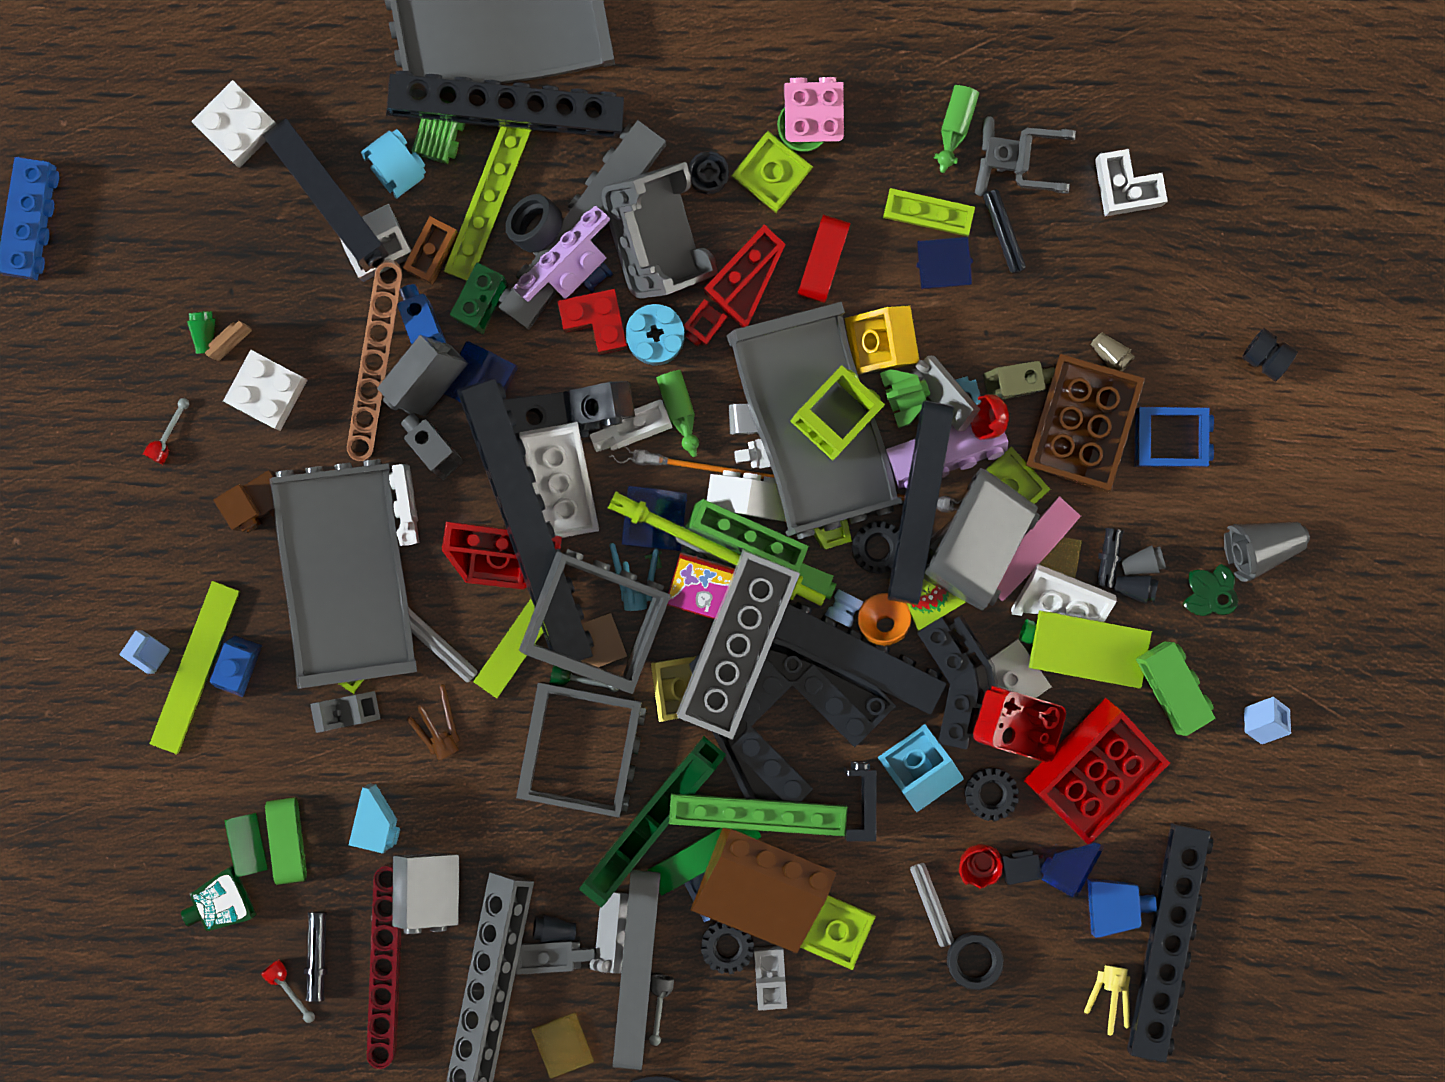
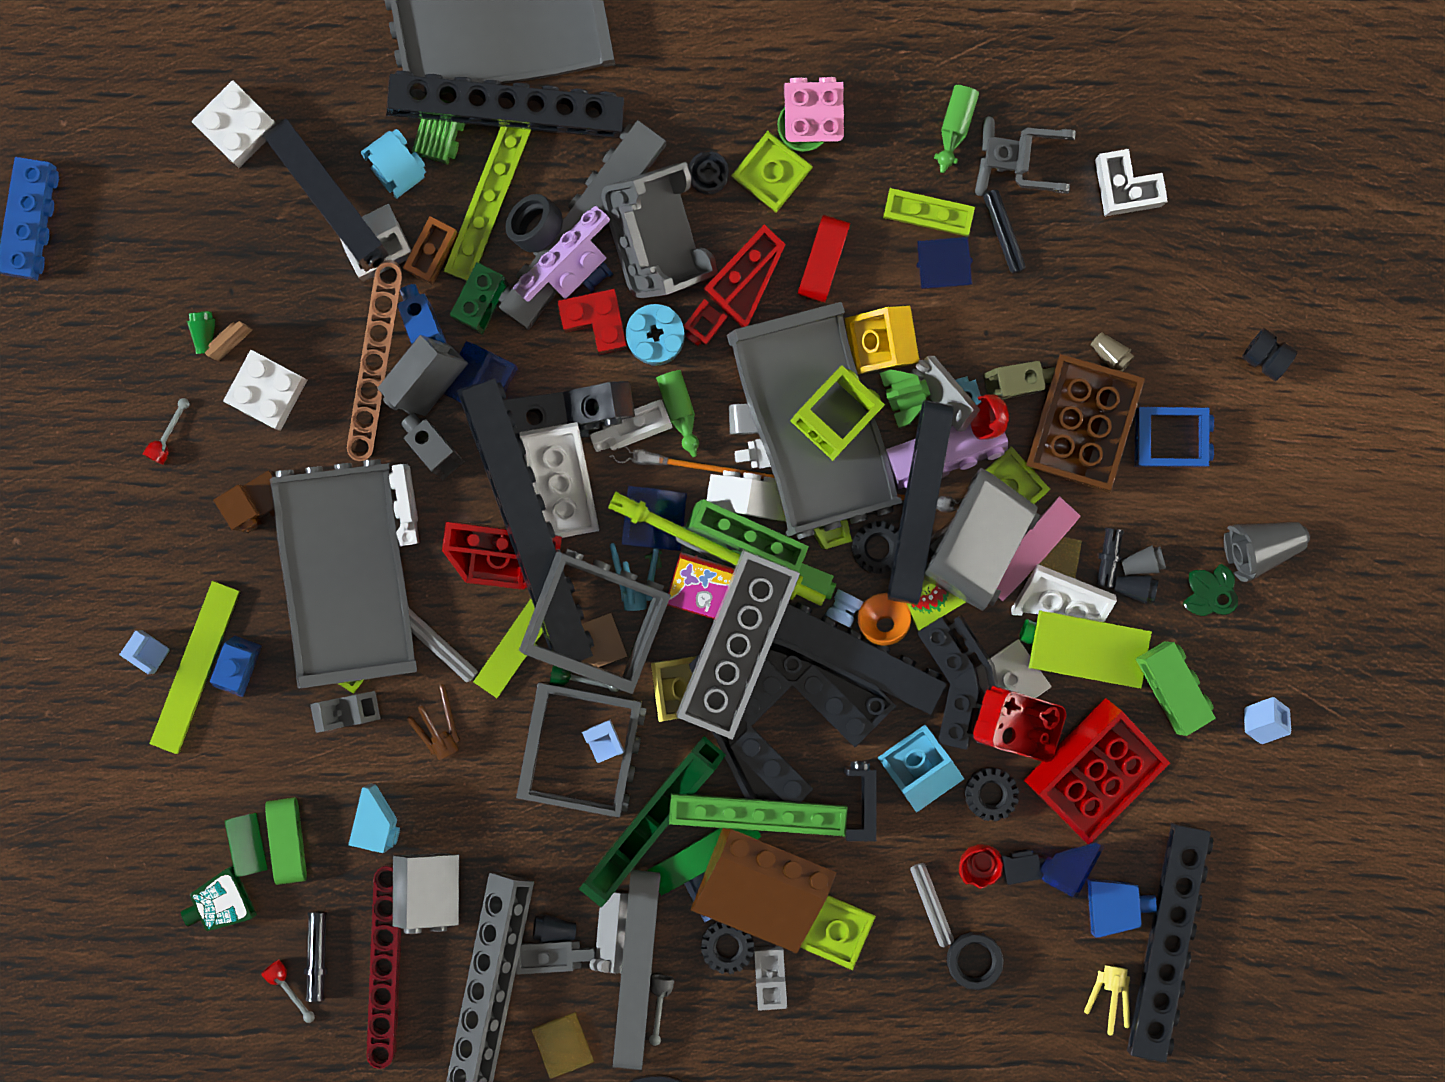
none -> light blue panel [582,719,624,763]

